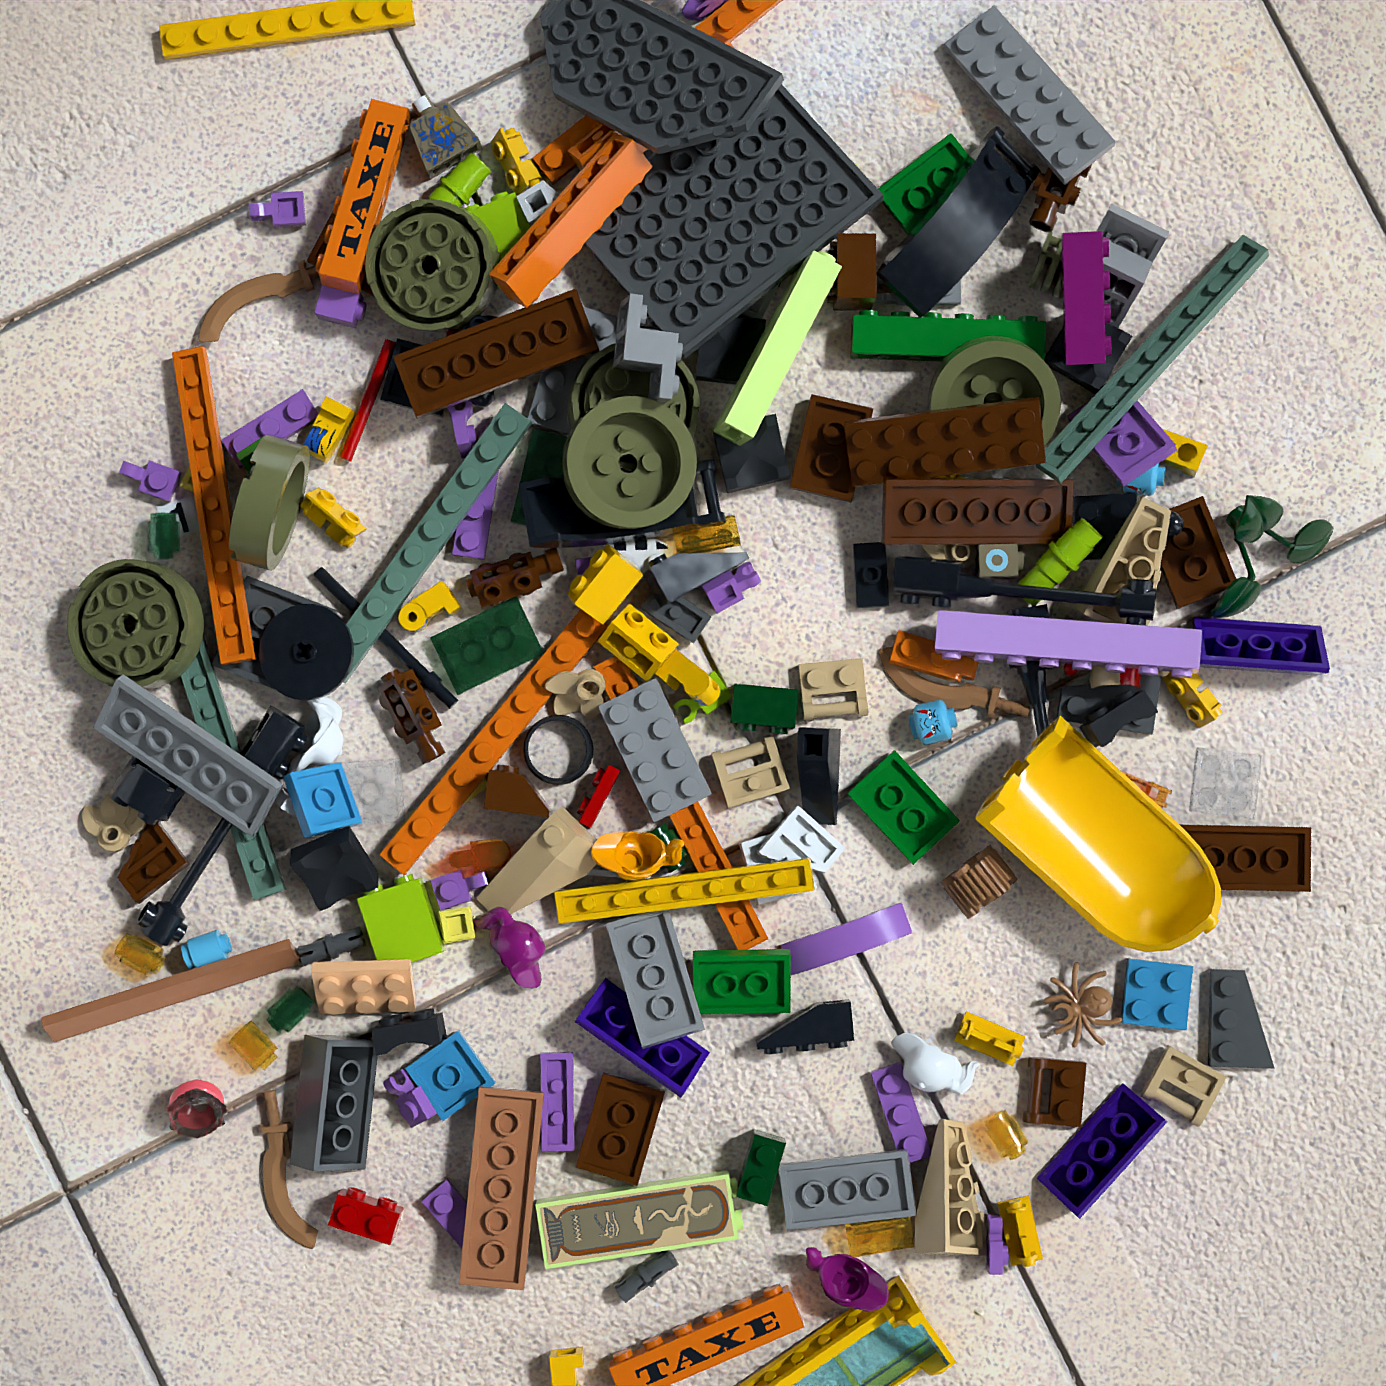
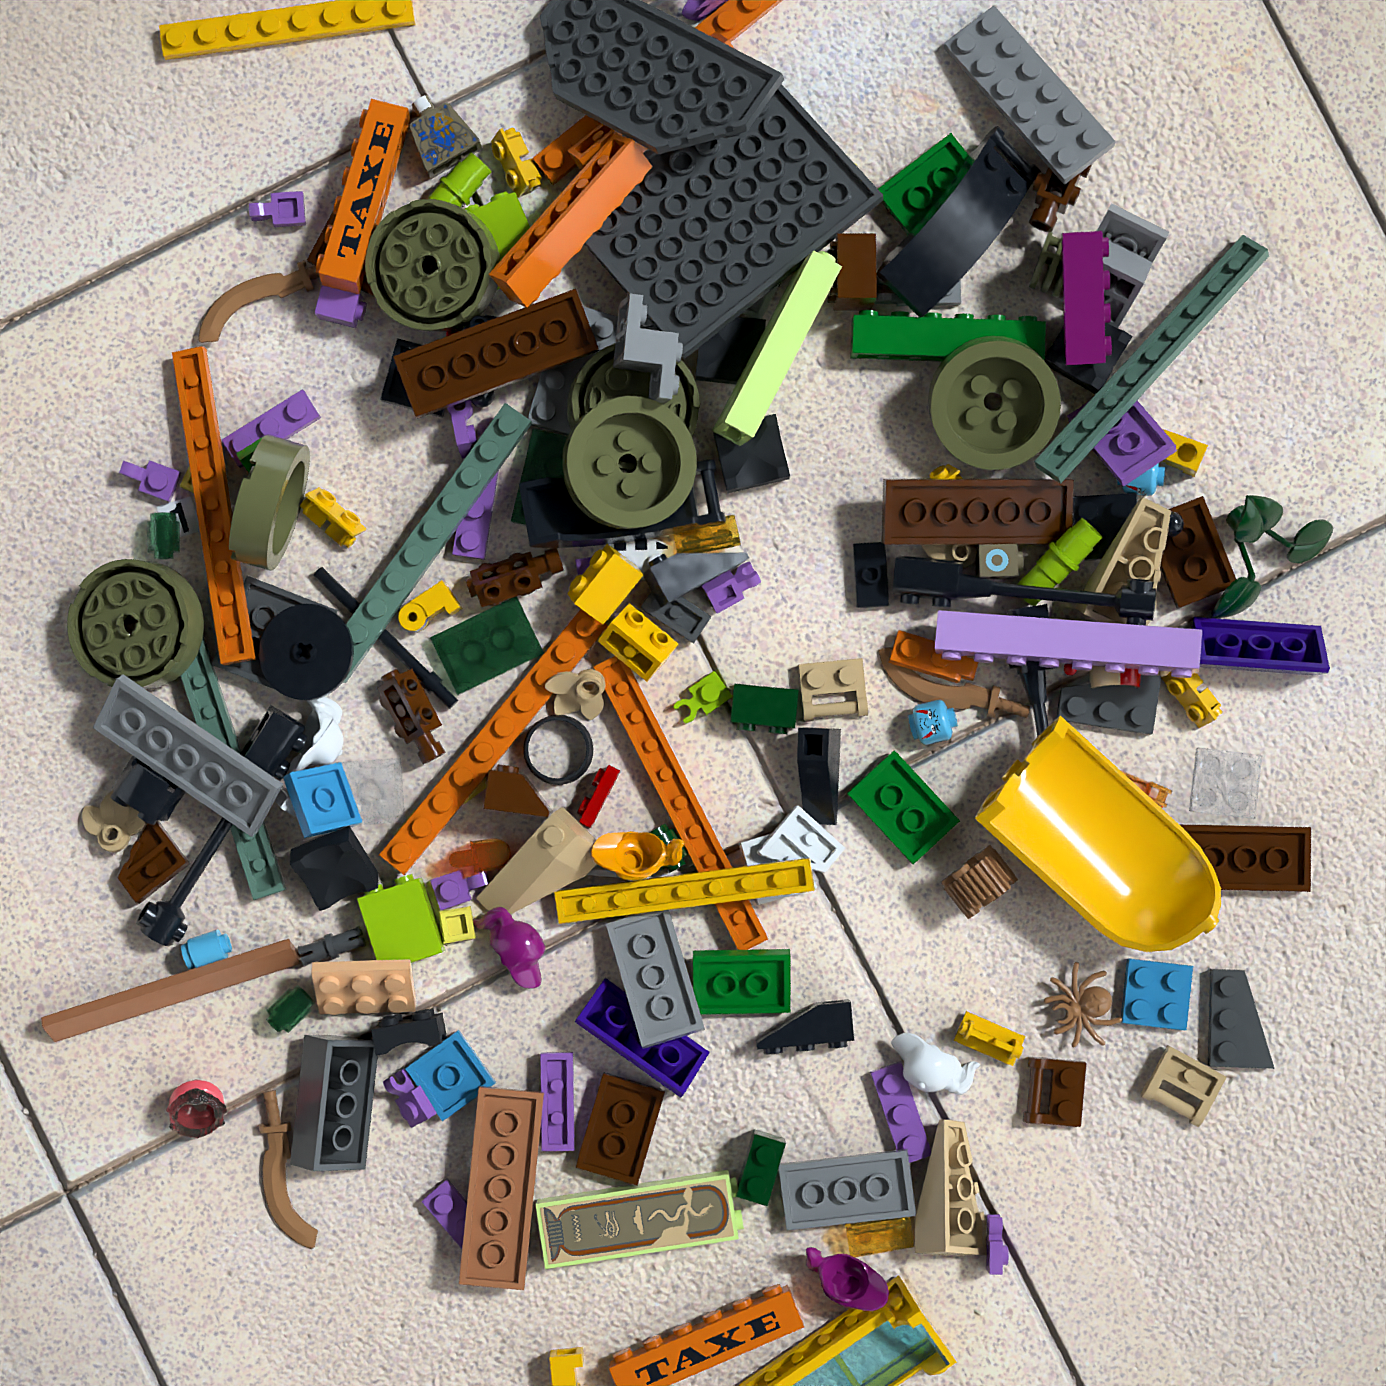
clear yellow brick [114,933,166,977] -> none
clear yellow brick [228,1020,278,1071] -> none
yellow leg [304,396,355,463] -> none
red brick [328,1187,404,1245] -> none
red bar [340,339,396,462] -> none
white brick [516,180,559,225] -> none
light grey plate [598,678,712,822] -> none
dark grey pin [614,1250,679,1303] -> none
yellow leg [655,649,720,706] -> none
tan plate [711,734,790,808] -> none
medium lavender slope [781,902,912,975] -> none
reddish brown plate [789,394,874,503] -> none
reddish brown plate [844,397,1046,487] -> none
clear yellow brick [984,1109,1029,1160] -> none
yellow hinge [997,1195,1043,1267] -> none
dark purple slope [1037,1083,1167,1219] -> none
black brick [1079,688,1158,748] -> none

